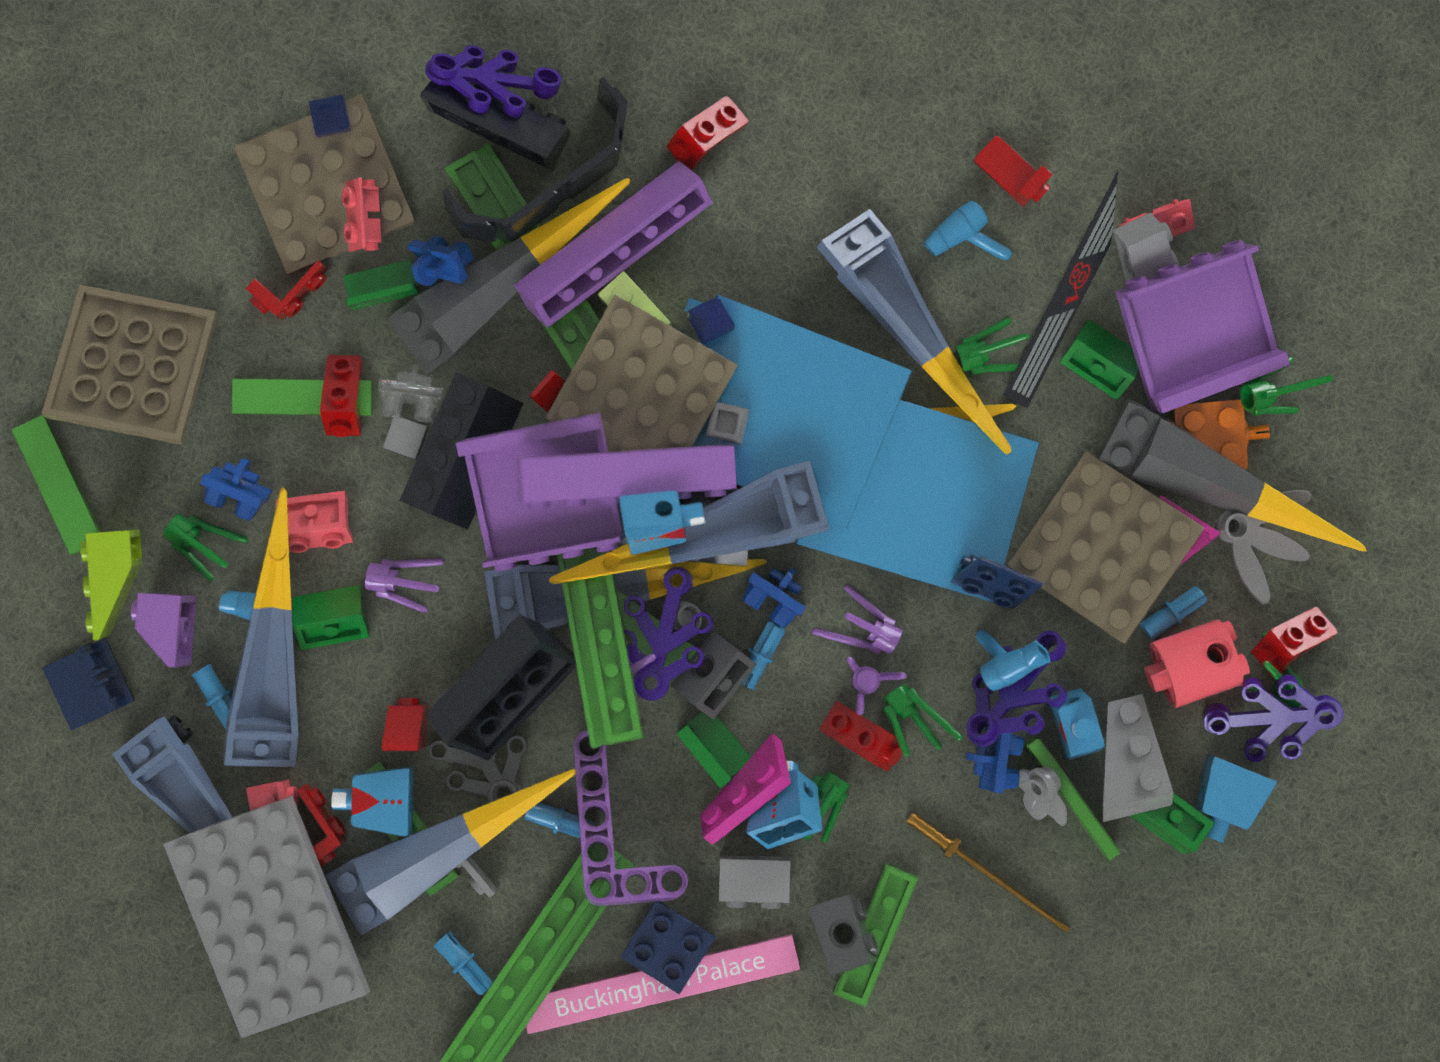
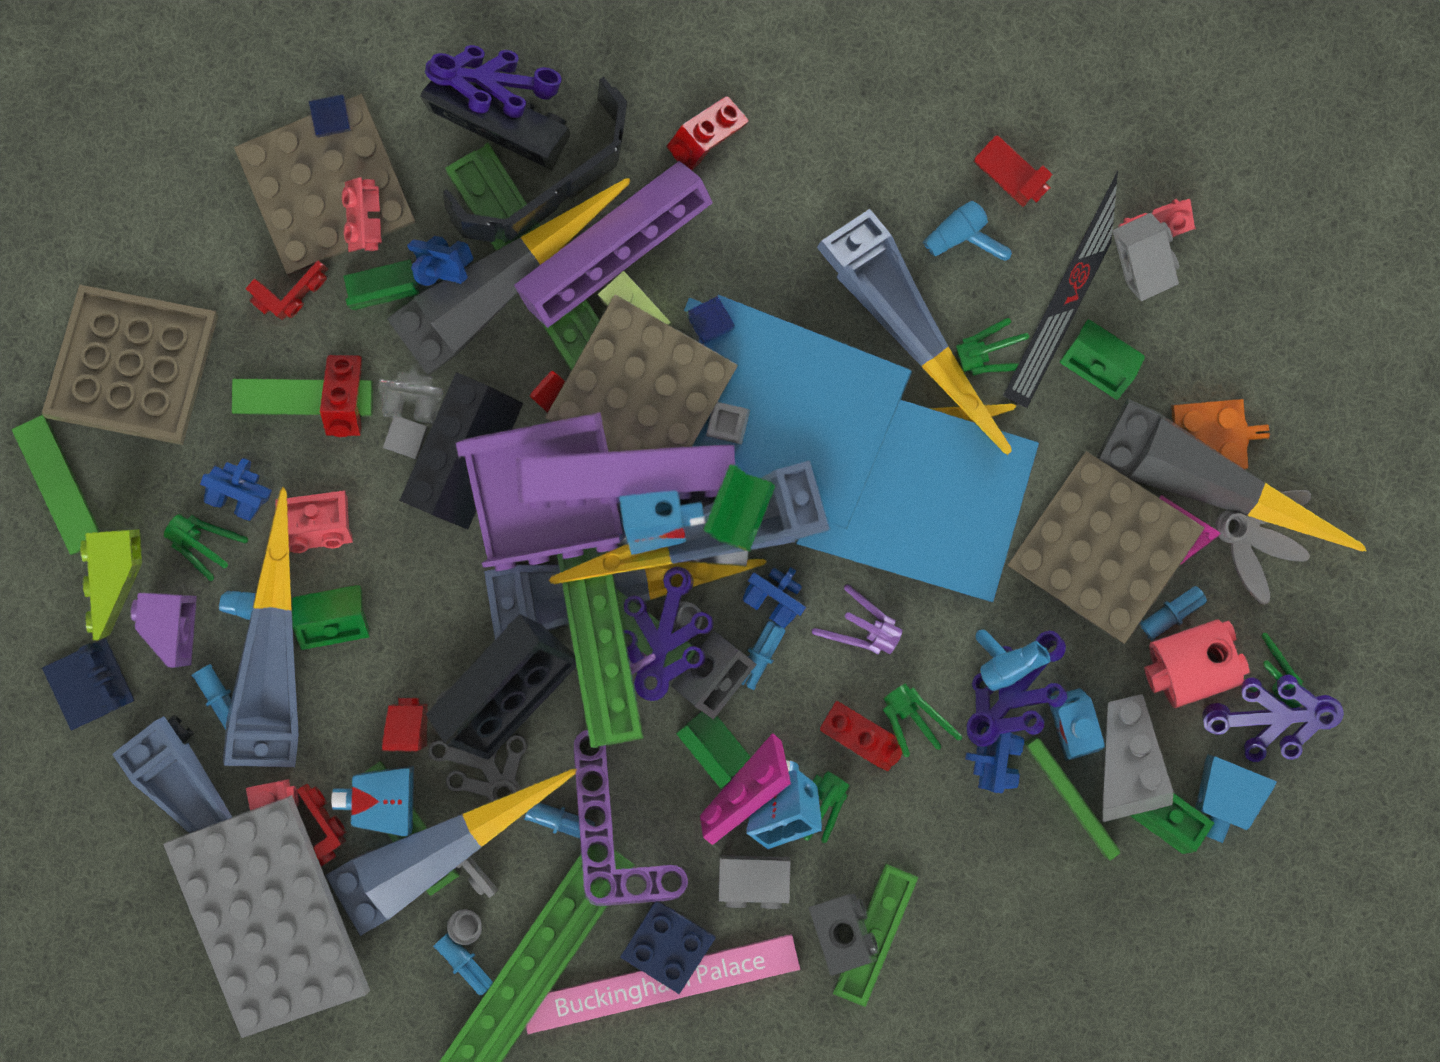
medium lavender plant [365,558,445,613] -> none
medium lavender plant [847,657,906,715] -> none
pearl gold sword [906,811,1070,933] -> none
dark blue hinge [951,555,1043,609] -> none
light grey plate [1018,766,1067,826] -> none
medium lavender panel [1115,240,1290,414] -> none
green plant [1240,357,1333,416] -> none
red bracket [1251,607,1338,678] -> none
none -> light grey plate [447,909,482,945]
none -> green panel [704,464,775,552]

